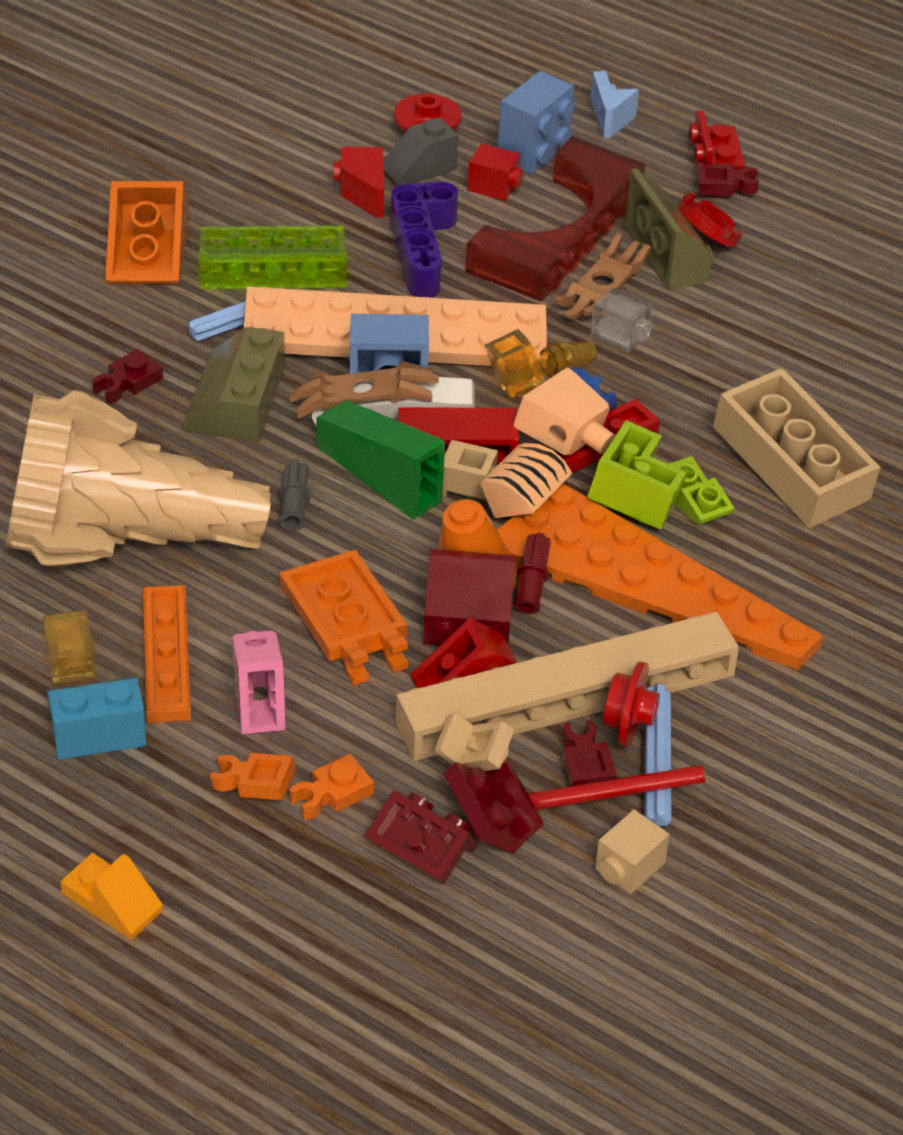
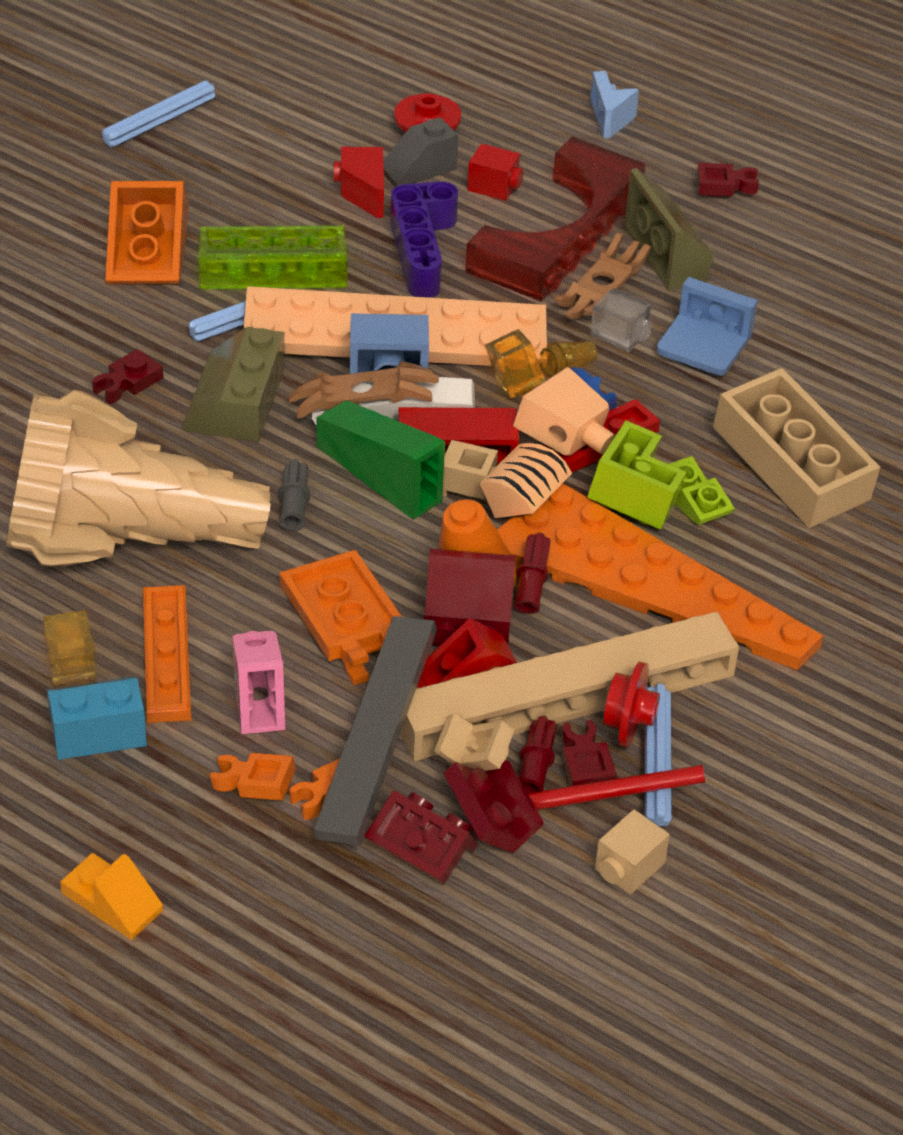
medium blue brick [498,71,575,174] -> none
red tile [677,193,742,247] -> none
red bracket [689,111,746,170] -> none
none -> light blue axle [102,80,215,148]
none -> dark grey tile [314,616,437,846]
none -> dark red axle [518,715,557,793]
none -> medium blue bracket [657,277,758,375]

